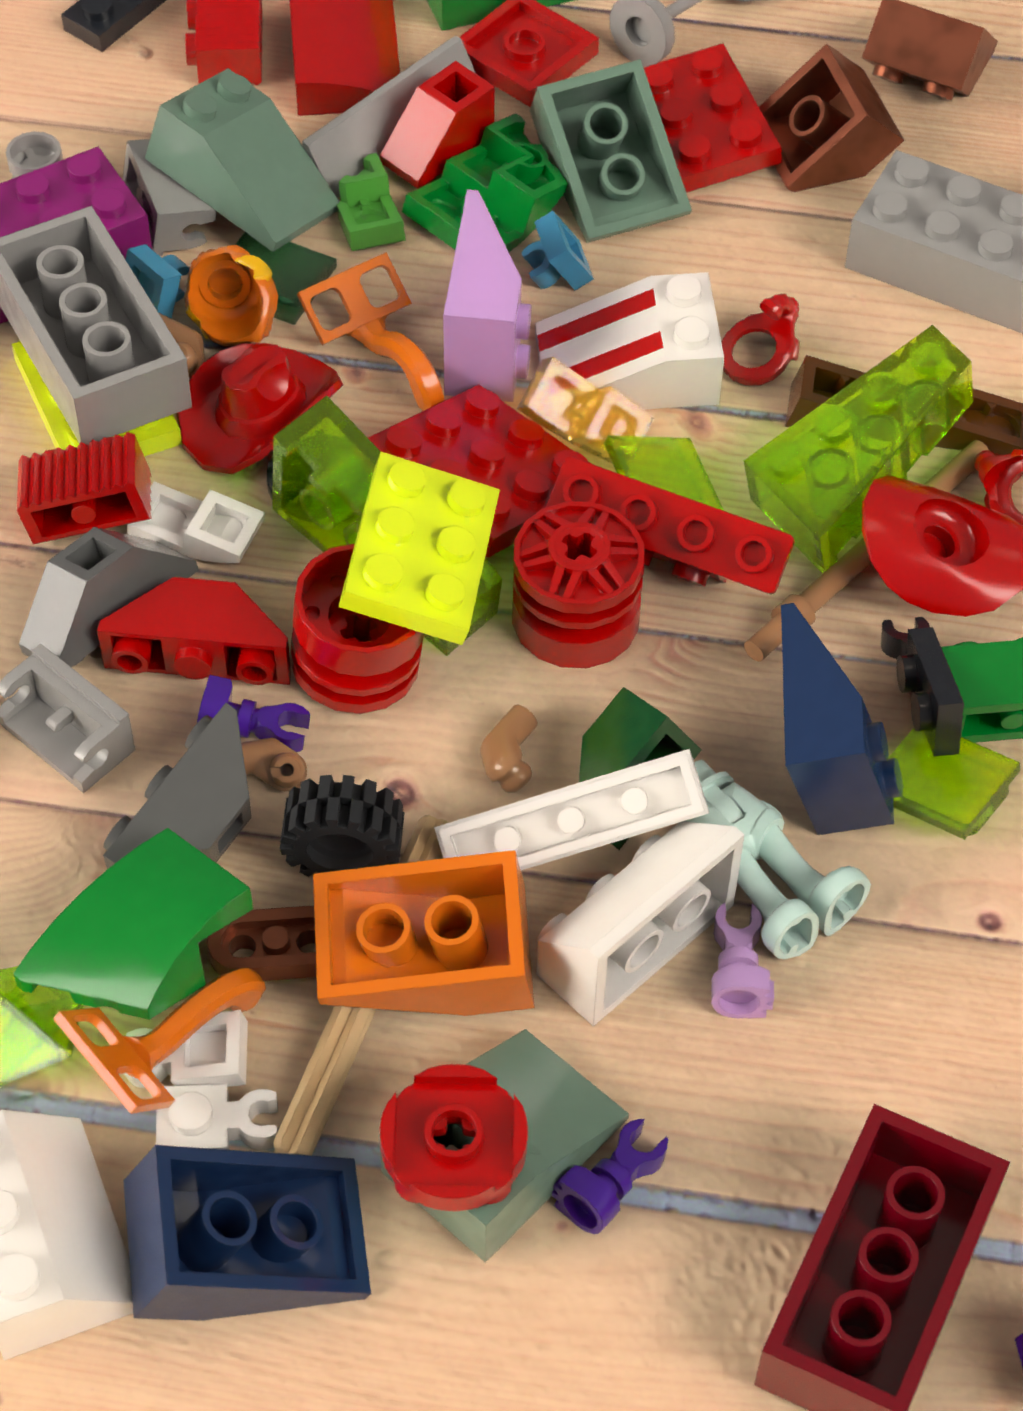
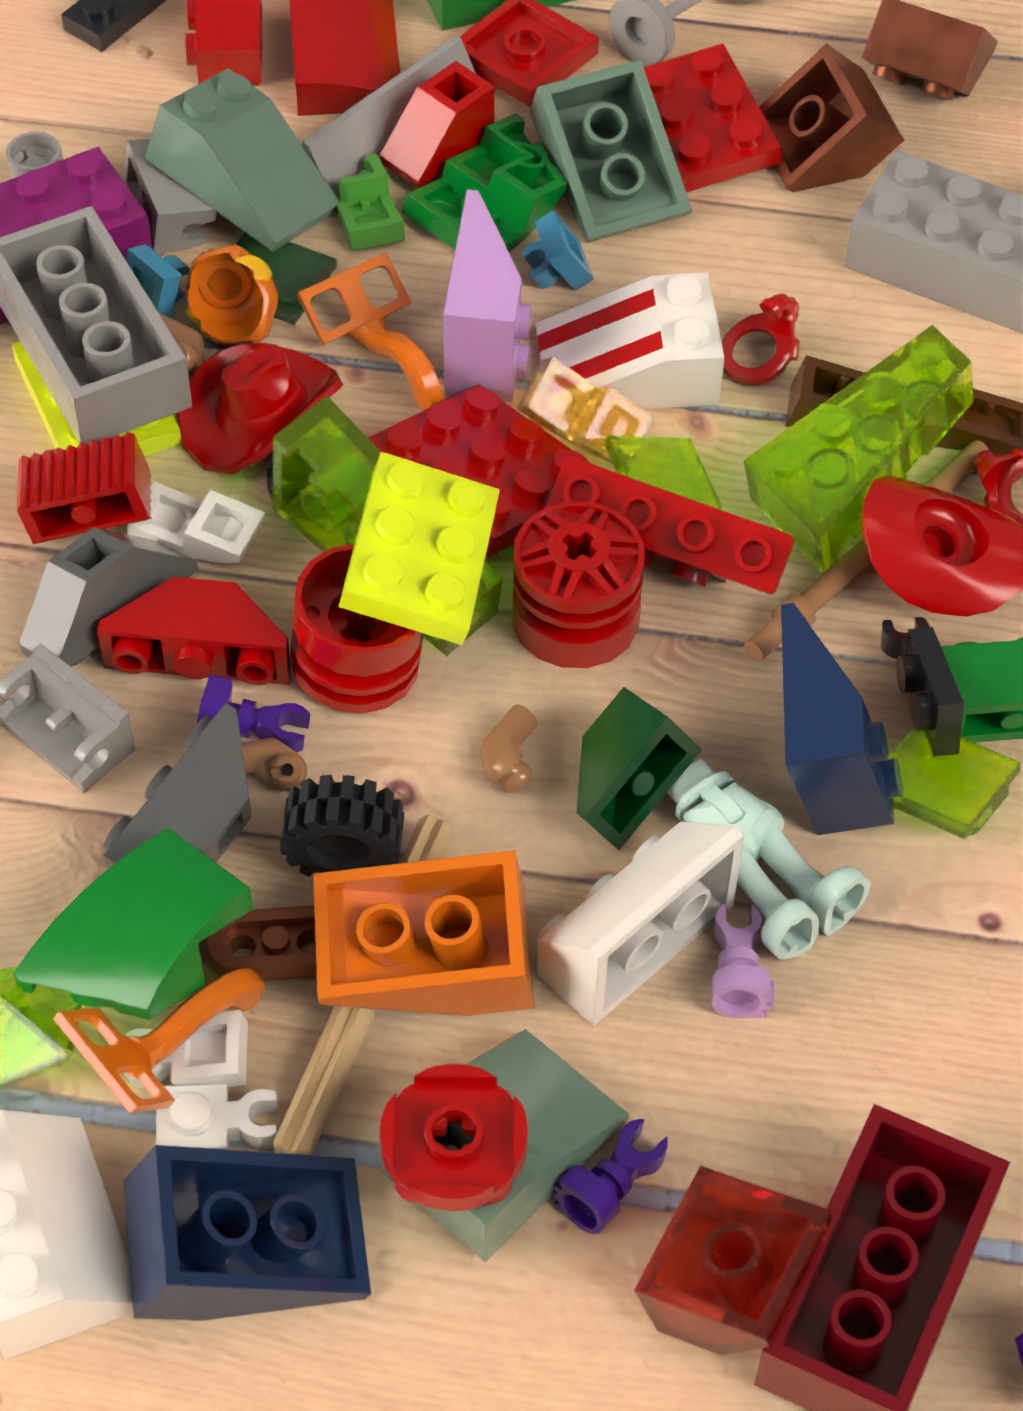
white tile [434,749,710,870] -> none
none -> clear red slope [634,1166,833,1355]

